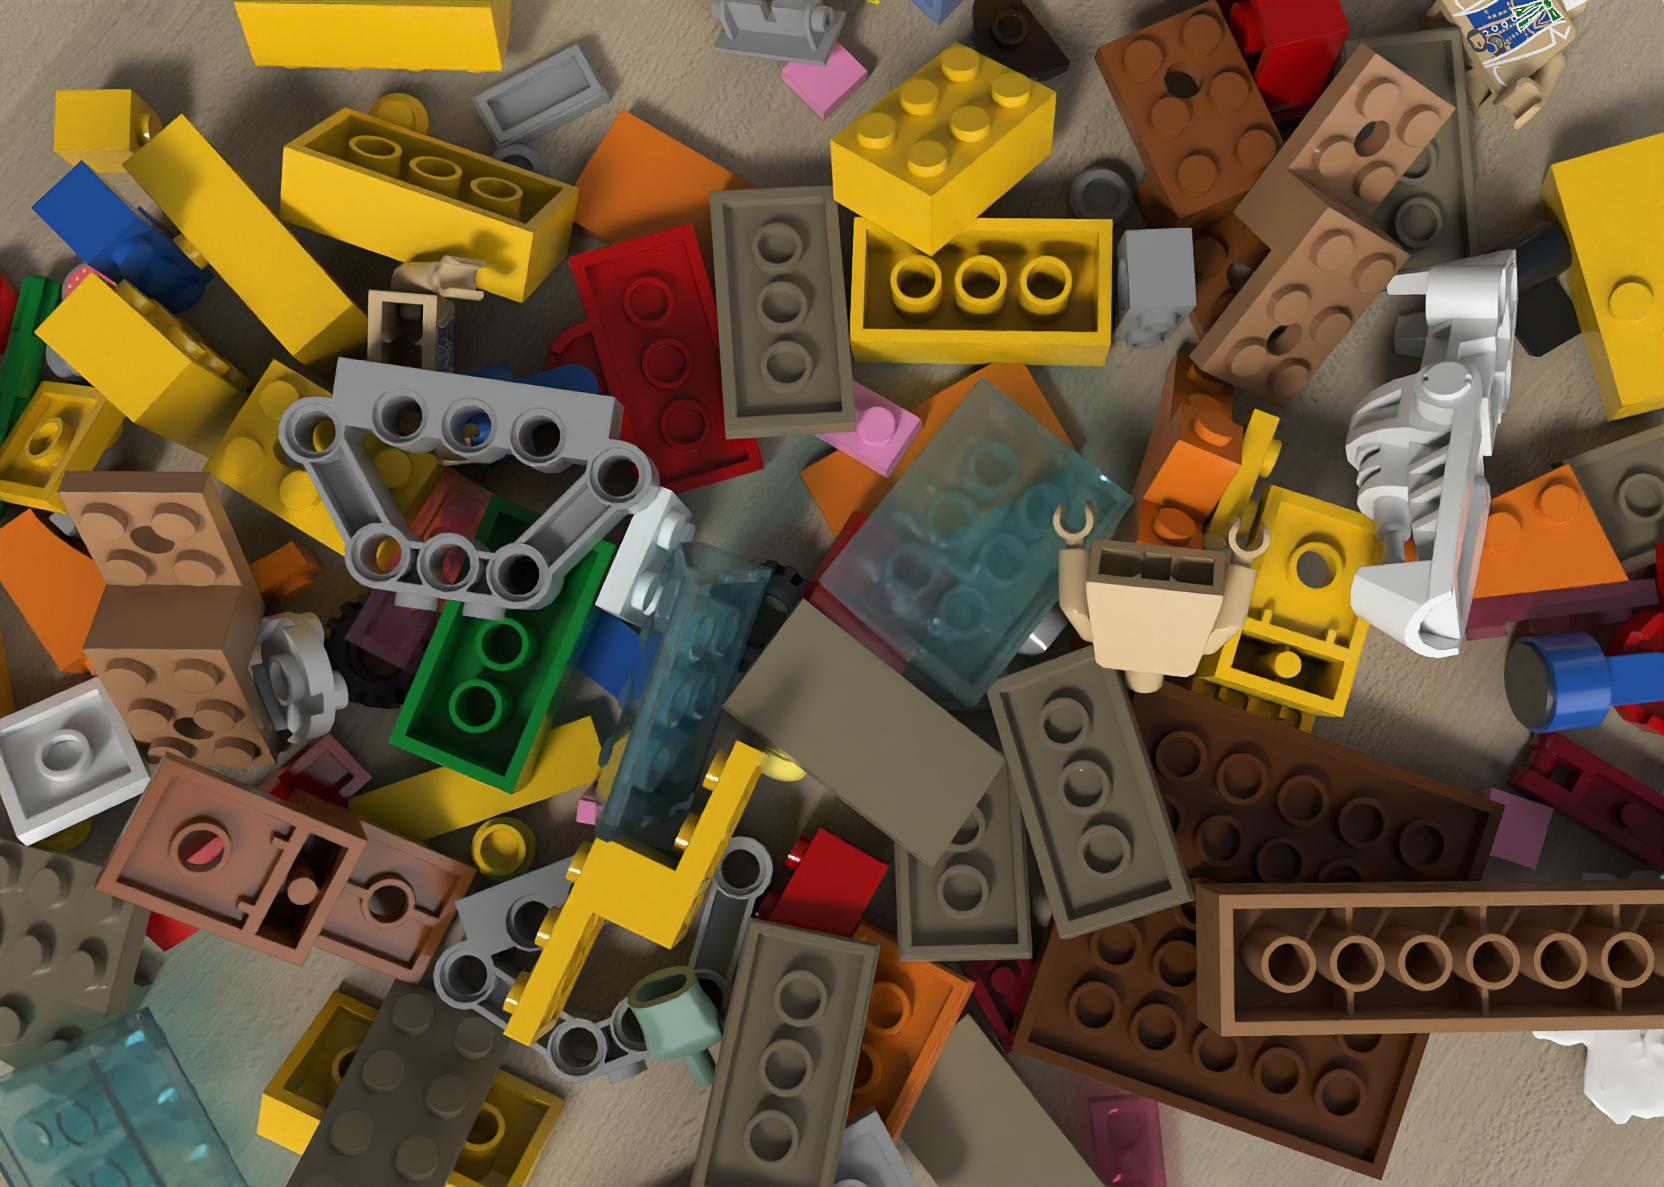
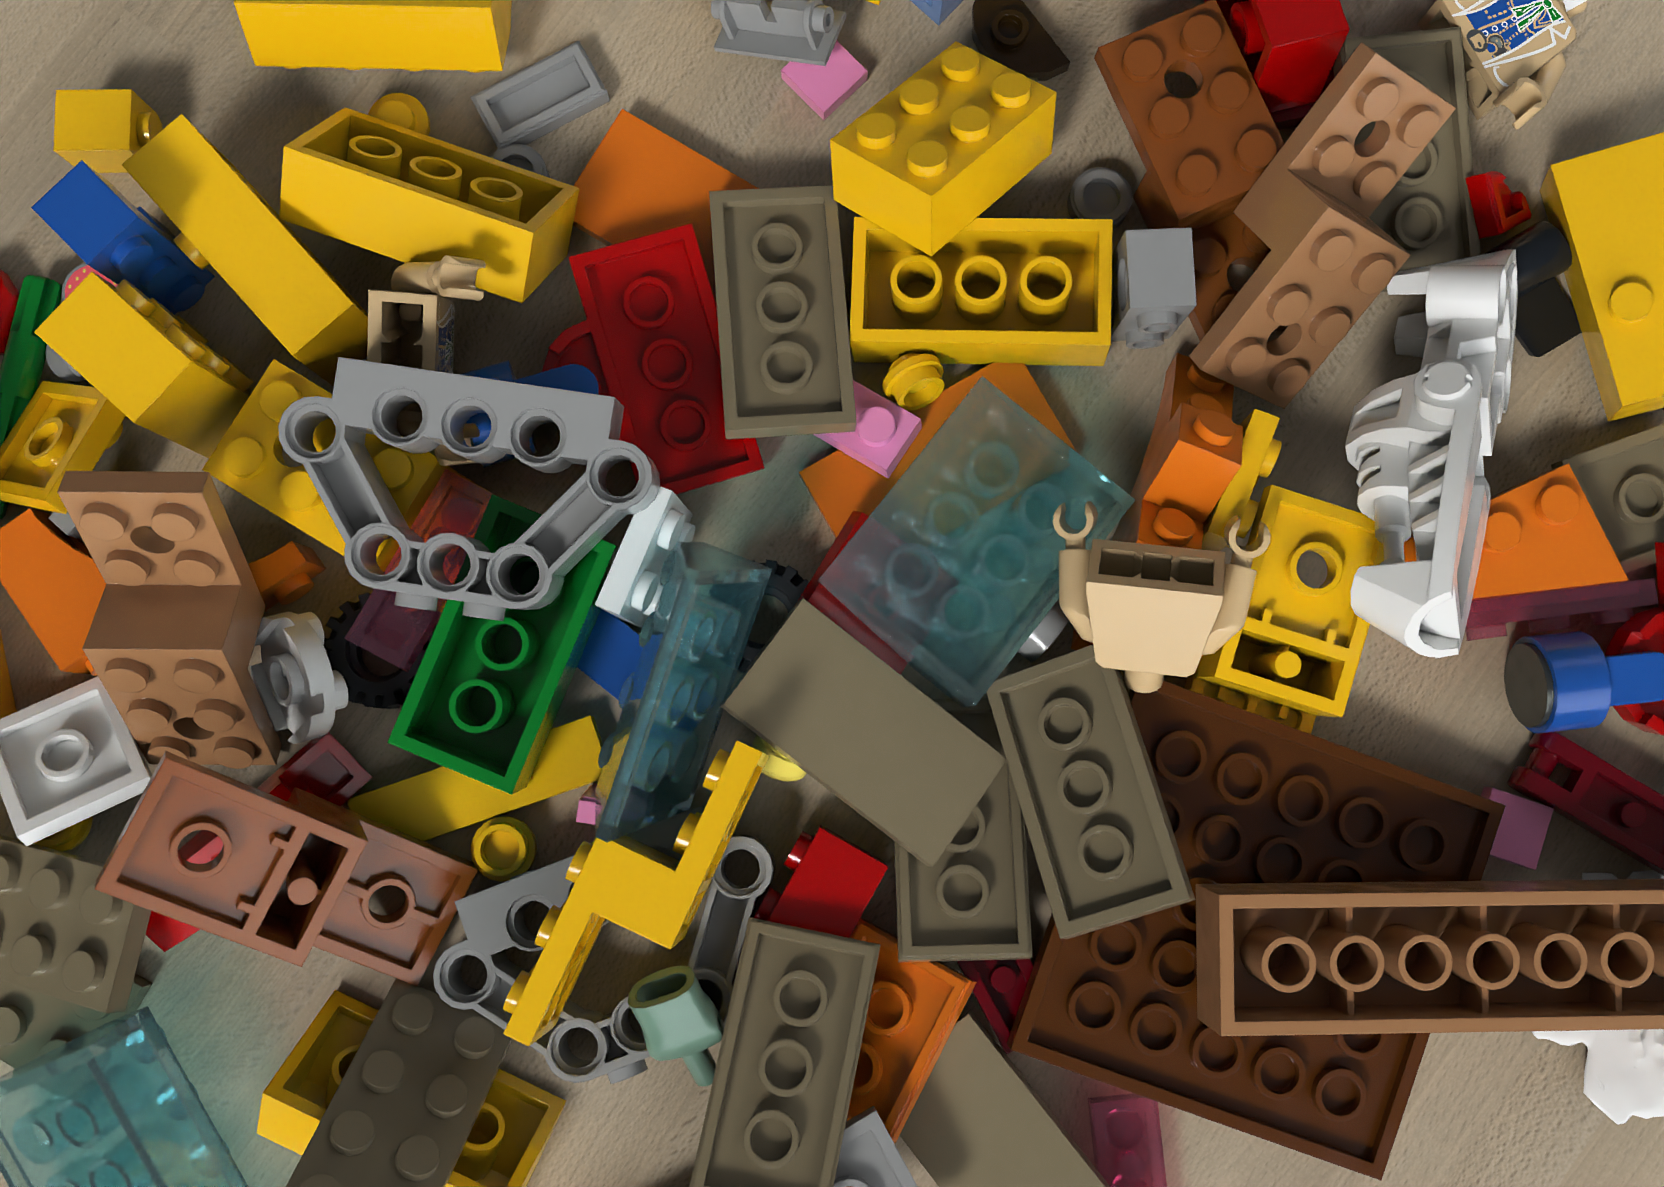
none -> yellow plate [882,353,945,411]
none -> red tile [1465,171,1532,239]

